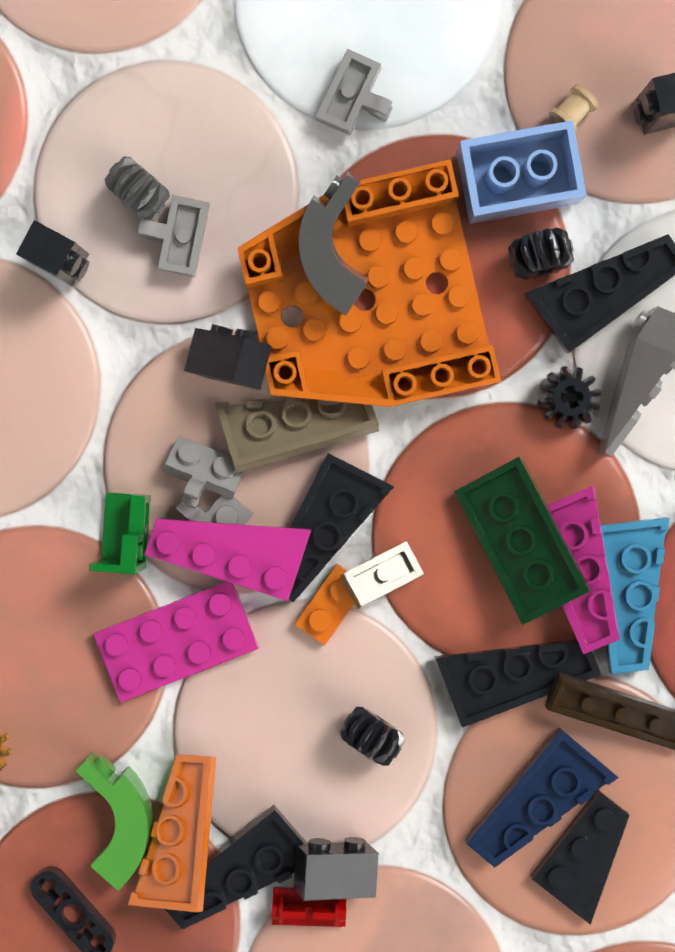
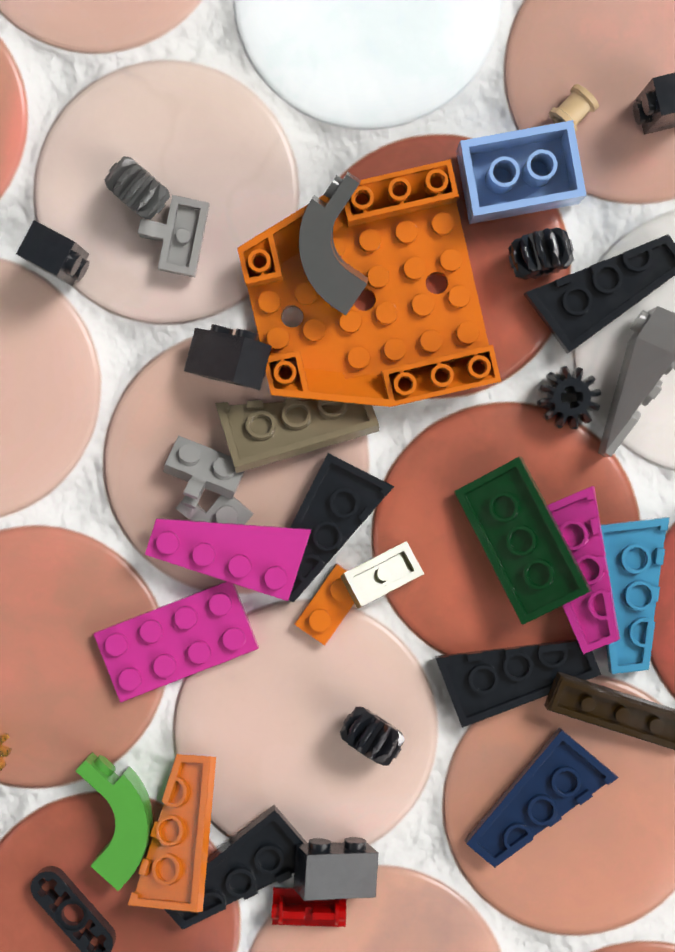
green panel [89,492,151,574] -> none
light grey plate [316,49,393,135] -> none
black wing [530,790,630,925] -> none

